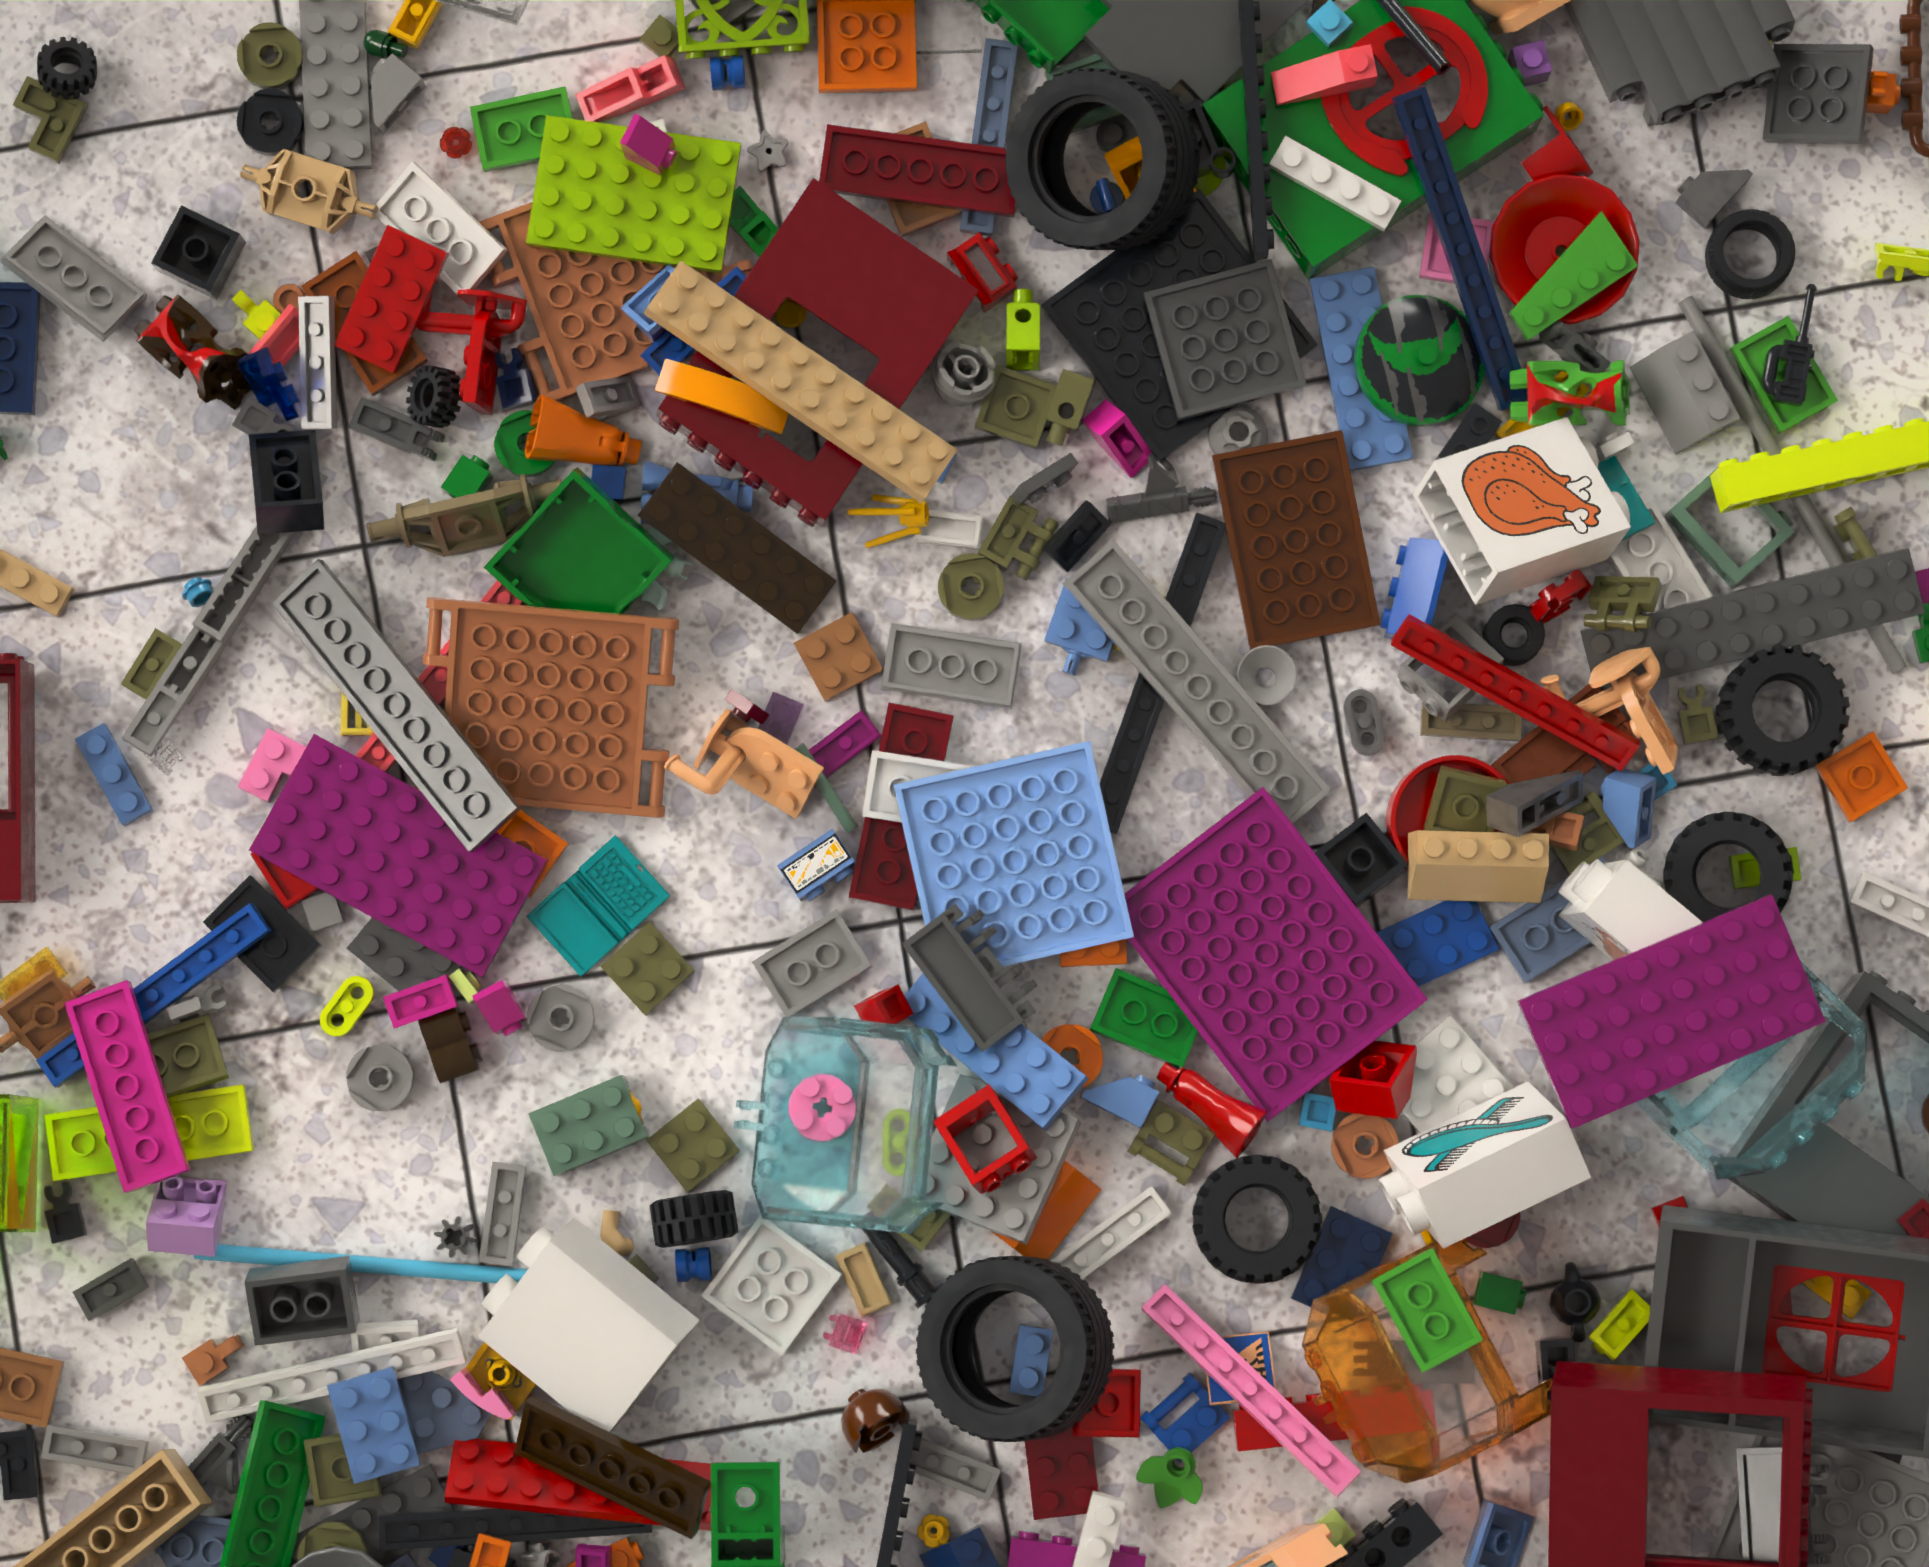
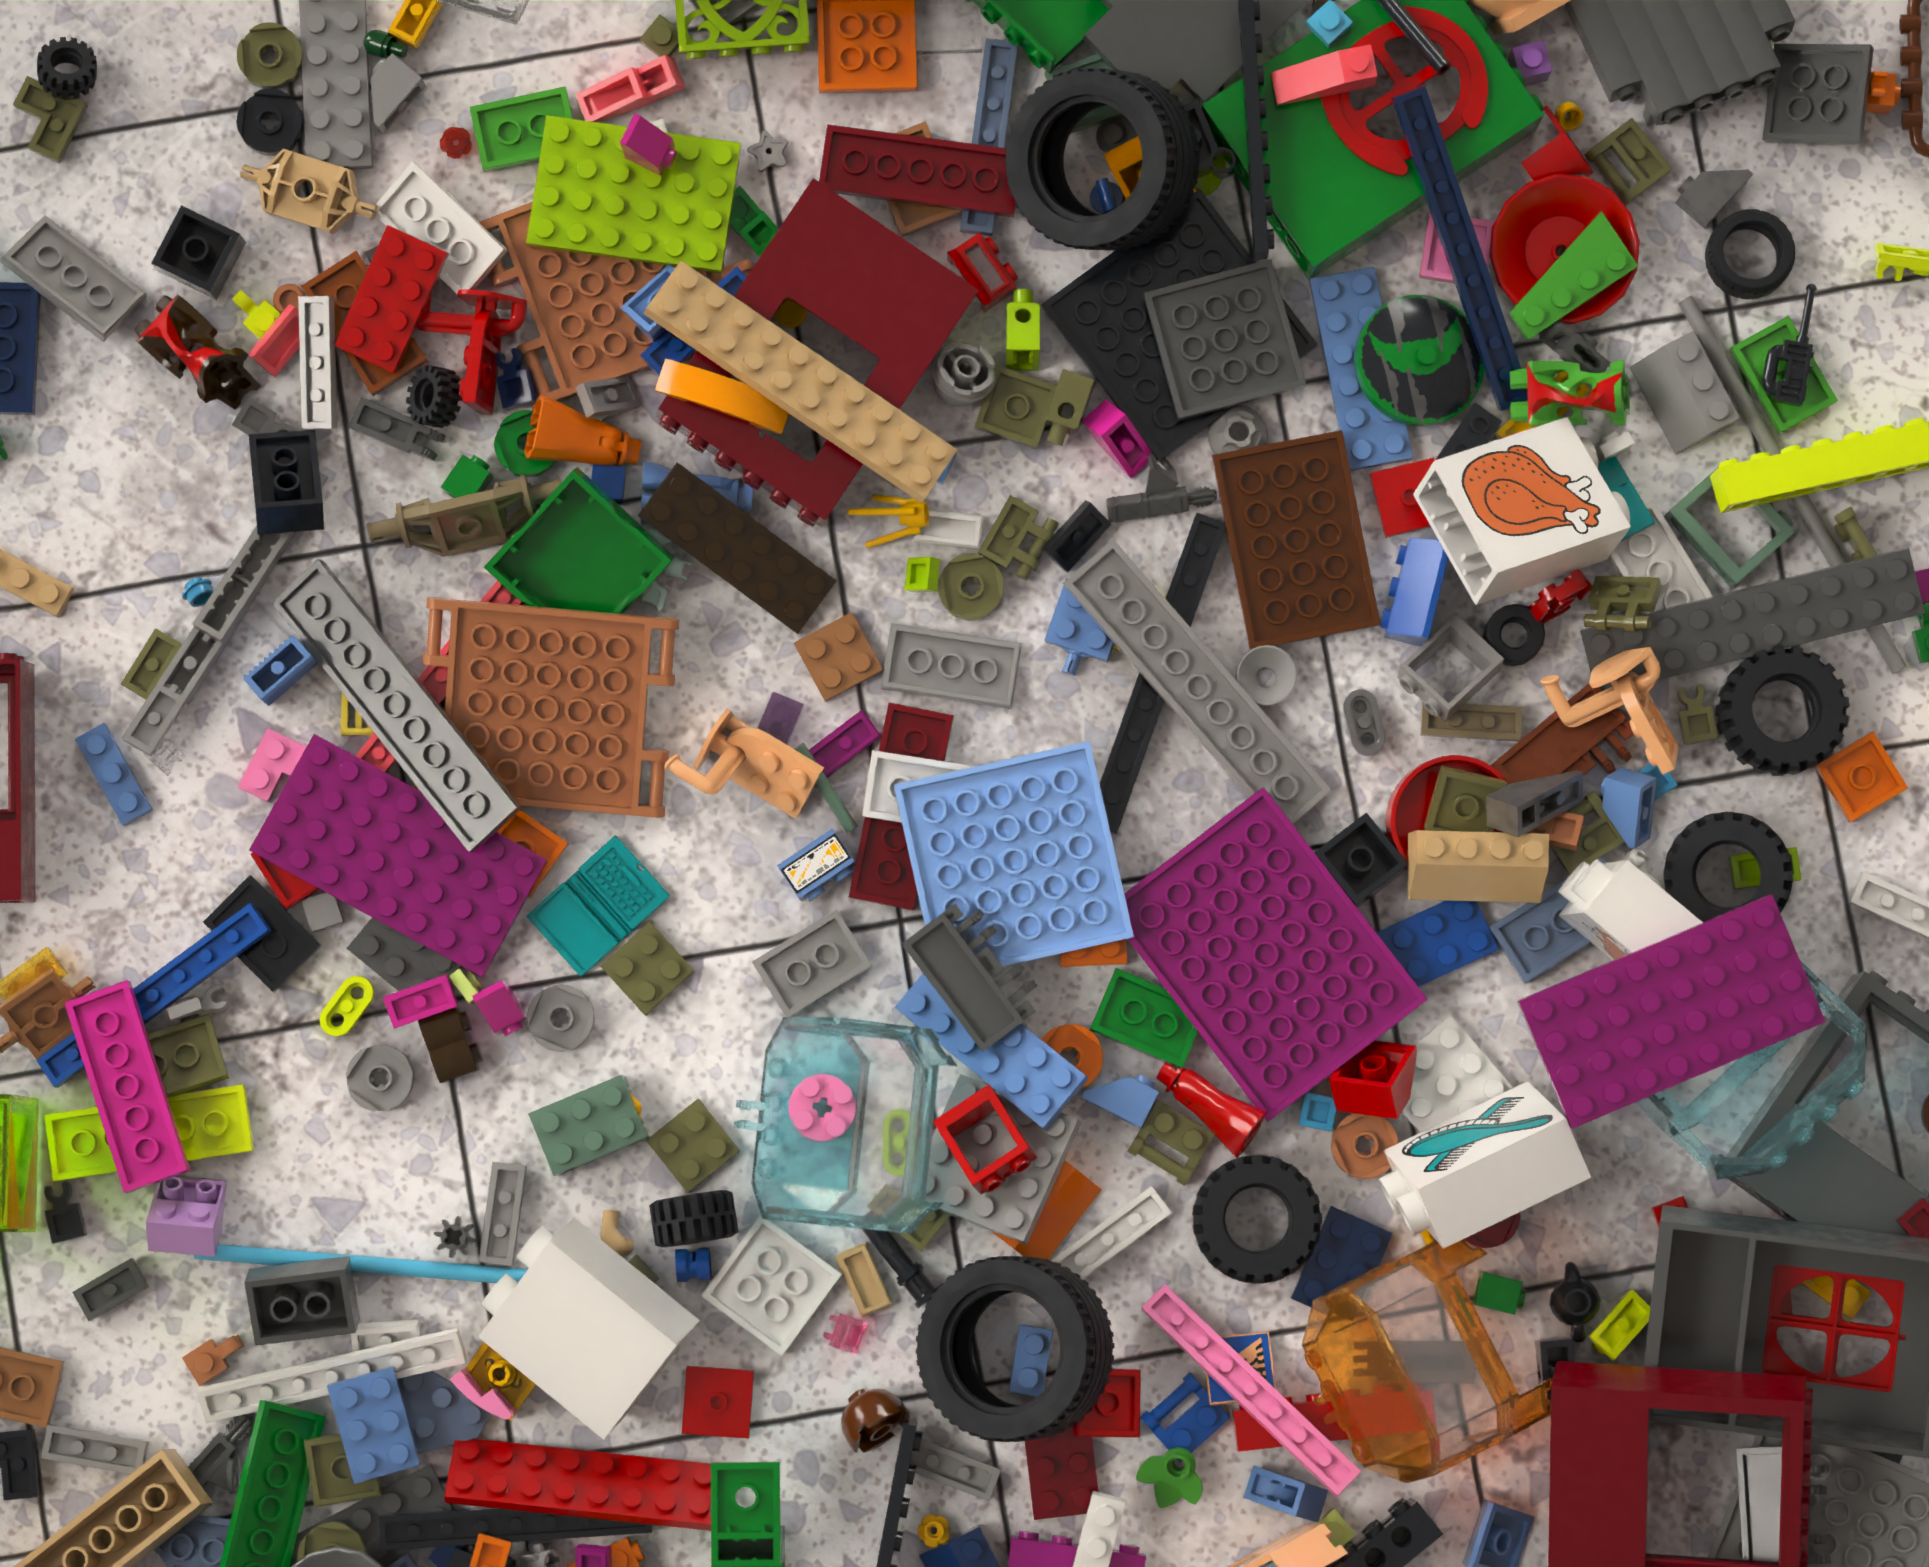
clear blue bracket [238,347,300,421] -> none
dark brown plate [514,1395,711,1539] -> none
blue wheel [710,55,745,91] -> none
plate [724,688,770,725] -> none
red brick [854,984,913,1035] -> none
dark grey plate [1011,453,1078,506] -> none
white plate [1269,136,1401,232] -> none
bright green plate [1372,1247,1483,1373] -> none
red plate [1391,614,1640,771] -> none
none -> medium blue brick [244,635,318,706]
none -> red plate [681,1366,754,1439]
none -> lime plate [904,557,940,593]
none -> medium blue arch [1243,1465,1328,1522]
none -> red plate [1369,458,1435,538]
none -> olive plate [1584,118,1672,206]

